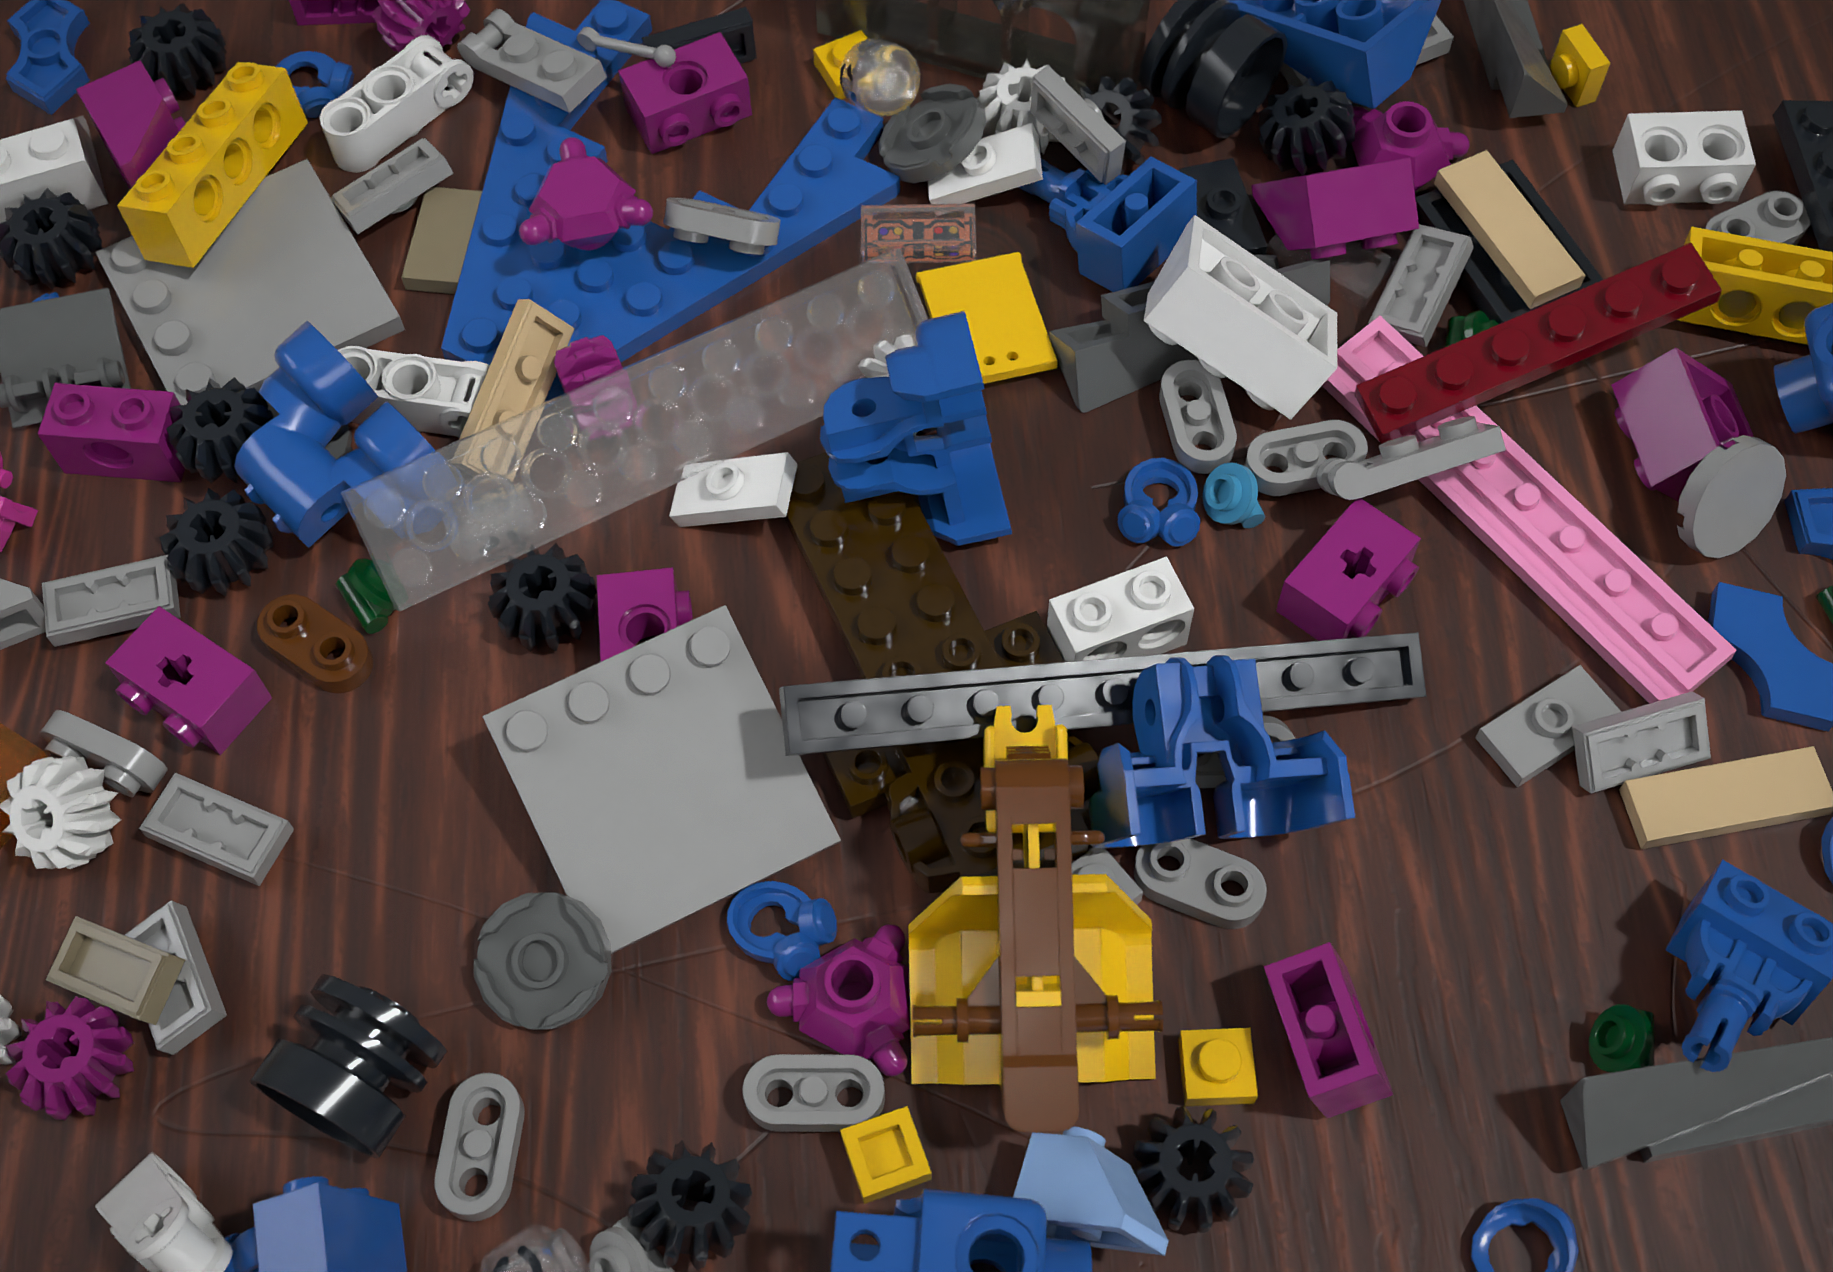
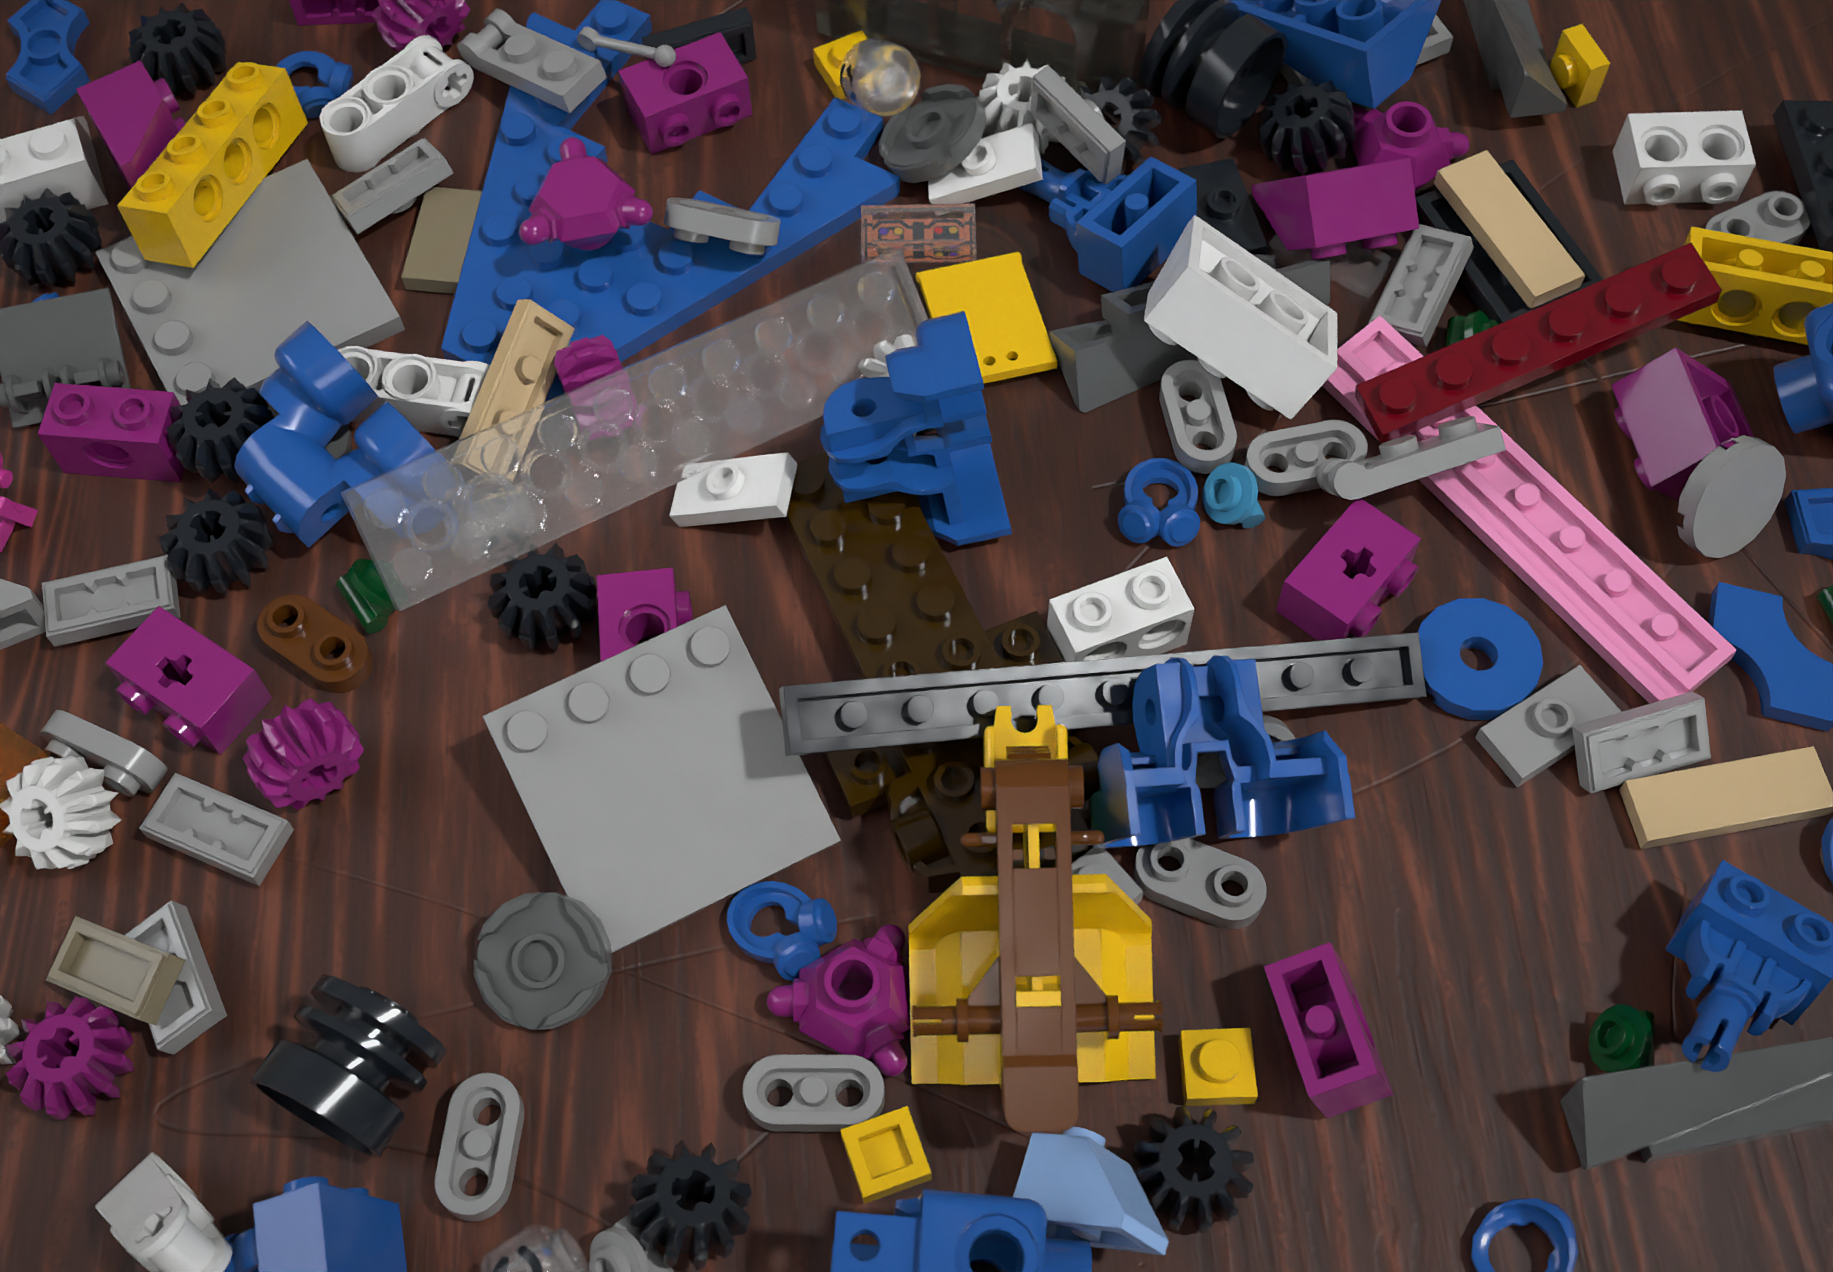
none -> magenta gear [243,698,364,810]
none -> blue tile [1418,598,1543,720]

